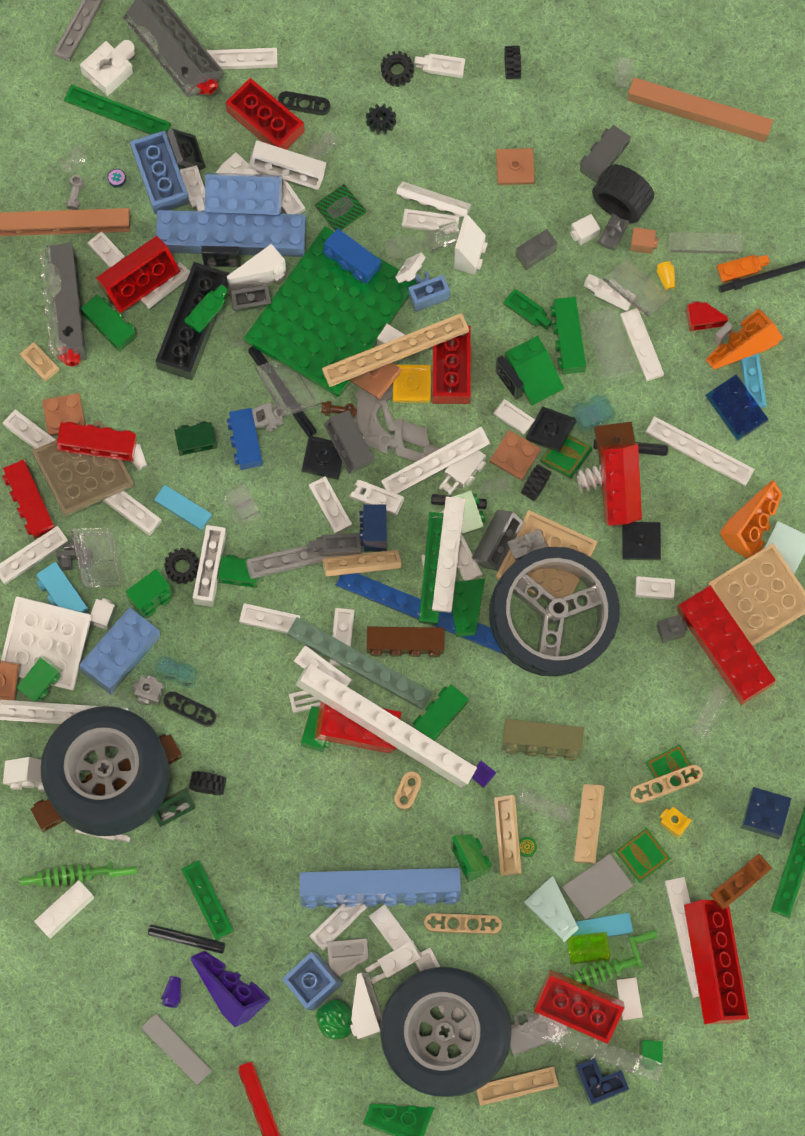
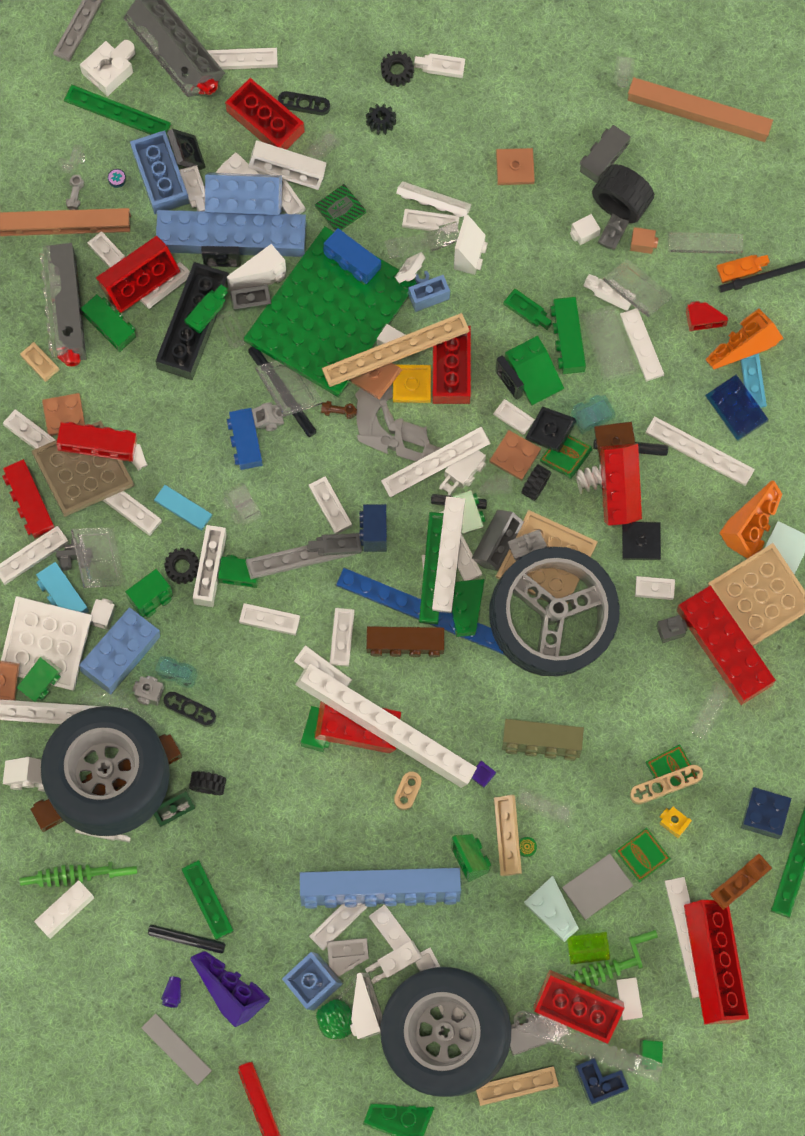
dark green brick [174,421,217,456] -> none
sand green plate [287,617,432,710] -> none
white tile [289,691,320,714] -> none
black plate [301,435,342,480] -> none
tan plate [322,550,402,576] -> none
dark grey brick [324,410,374,474] -> none
white plate [349,480,405,516] -> none
green brick [413,684,469,741] -> none
tan beam [424,913,502,935] -> none
black tyre [504,46,521,79] -> none
dark grey brick [516,229,557,270] -> none
medium azure tile [572,913,633,943] -> none
tan plate [574,784,604,864] -> none
yellow cone [656,261,676,290] -> none
light grey tile [714,322,733,345] -> none

